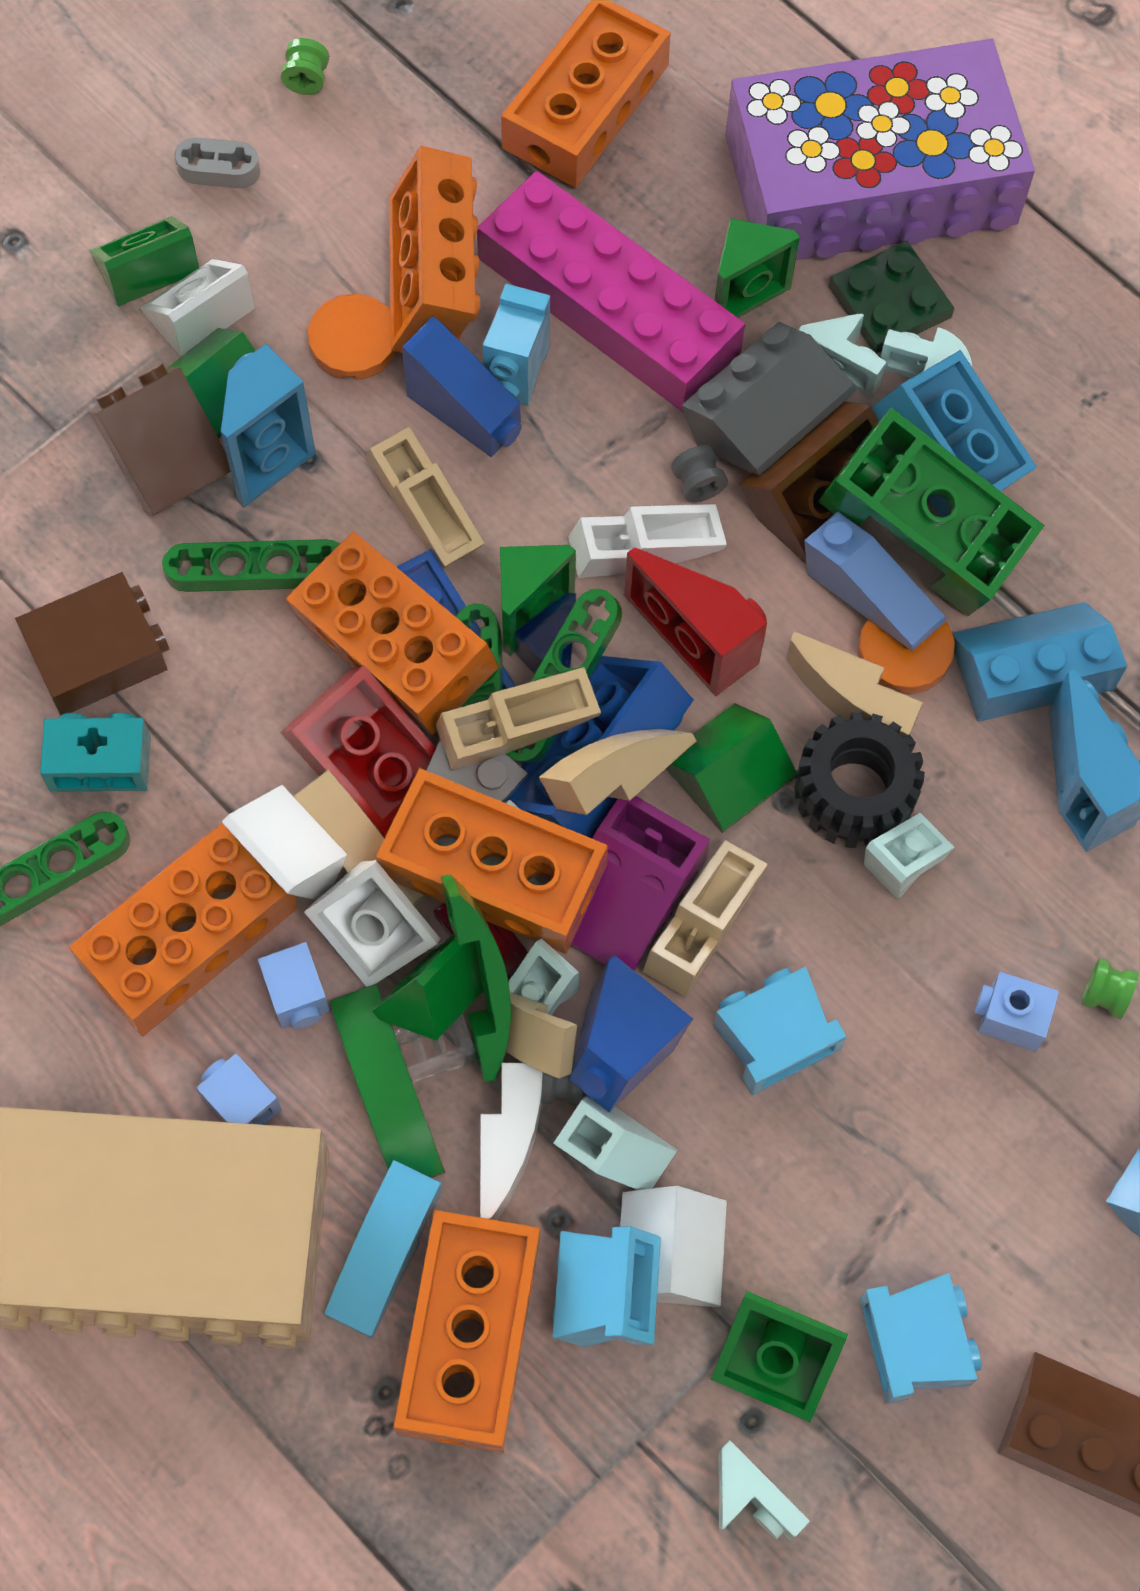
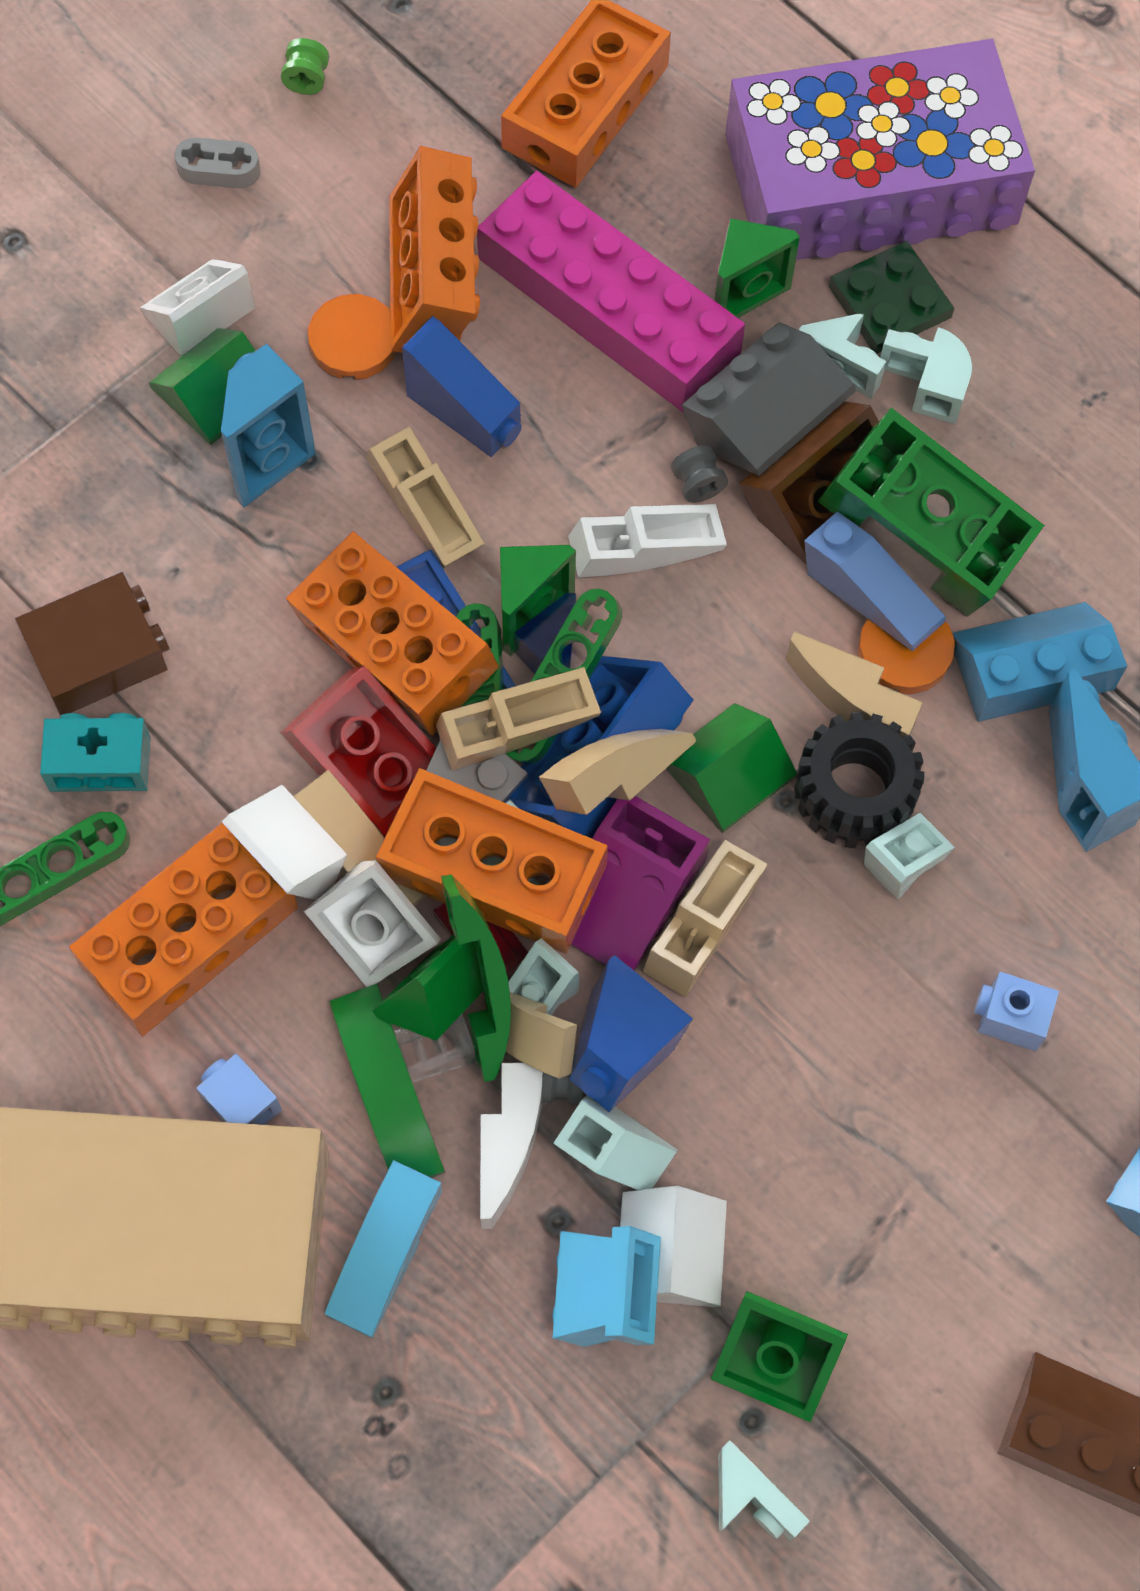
green slope [89,216,200,307] -> none
reddish brown brick [89,363,231,515] -> none
green beam [162,539,340,592] -> none
light blue brick [258,942,330,1029] -> none
orange brick [393,1210,540,1454] -> none
medium azure hips [483,283,550,406] -> none
red slope [624,547,768,697] -> none
medium azure hips [713,966,847,1096] -> none
medium azure hips [860,1272,982,1404] -> none
dark azure slope [872,350,1037,517] -> none
bright green wheel [1081,958,1139,1020] -> none

